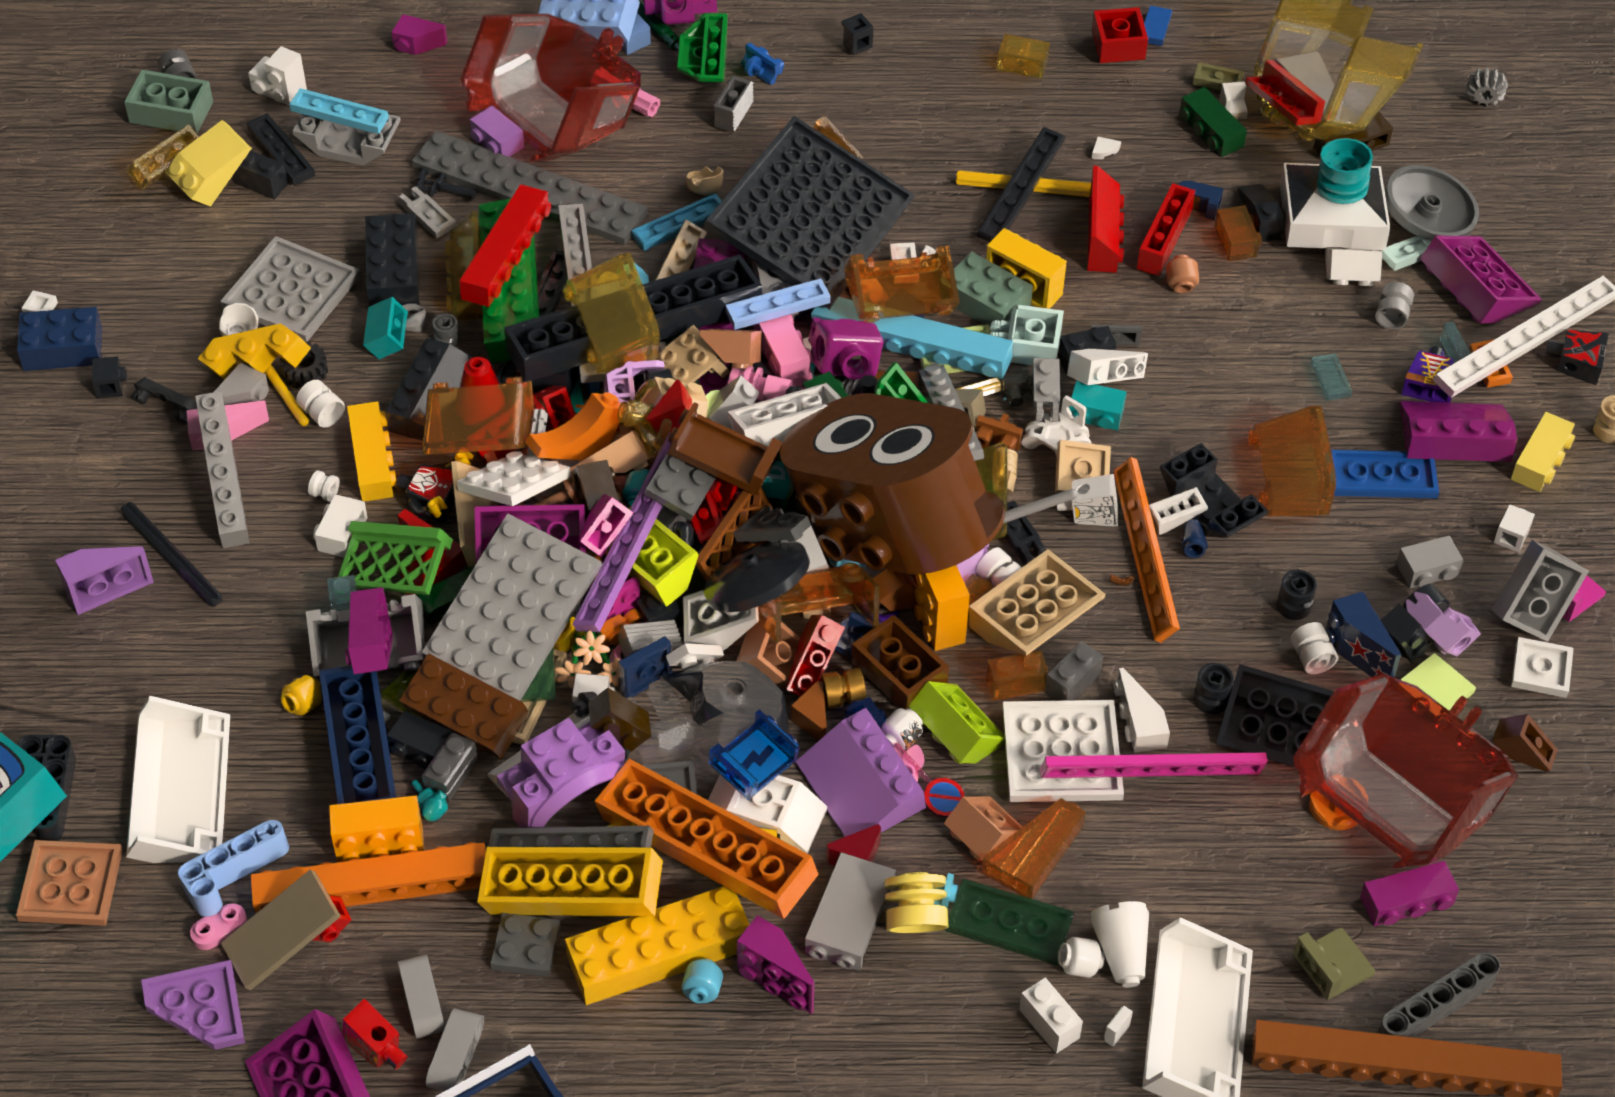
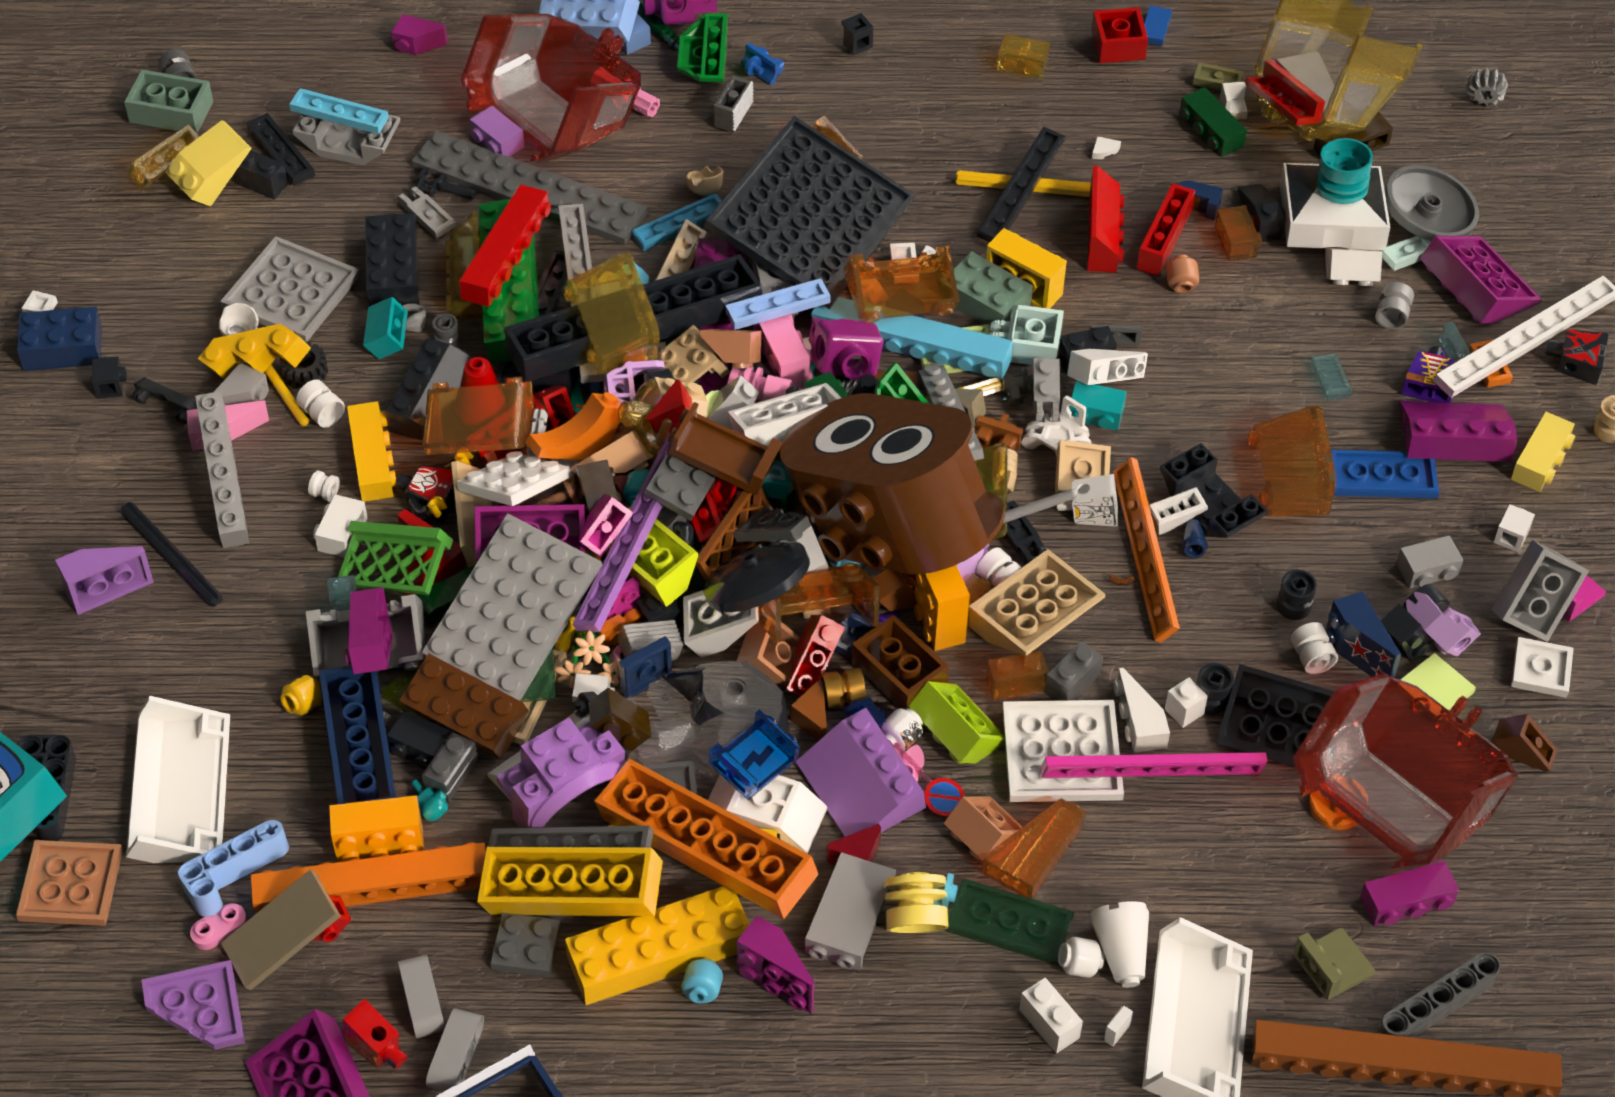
white brick [248,46,307,106] -> none
white plate [666,643,724,669] -> none
none -> white brick [1165,677,1208,728]

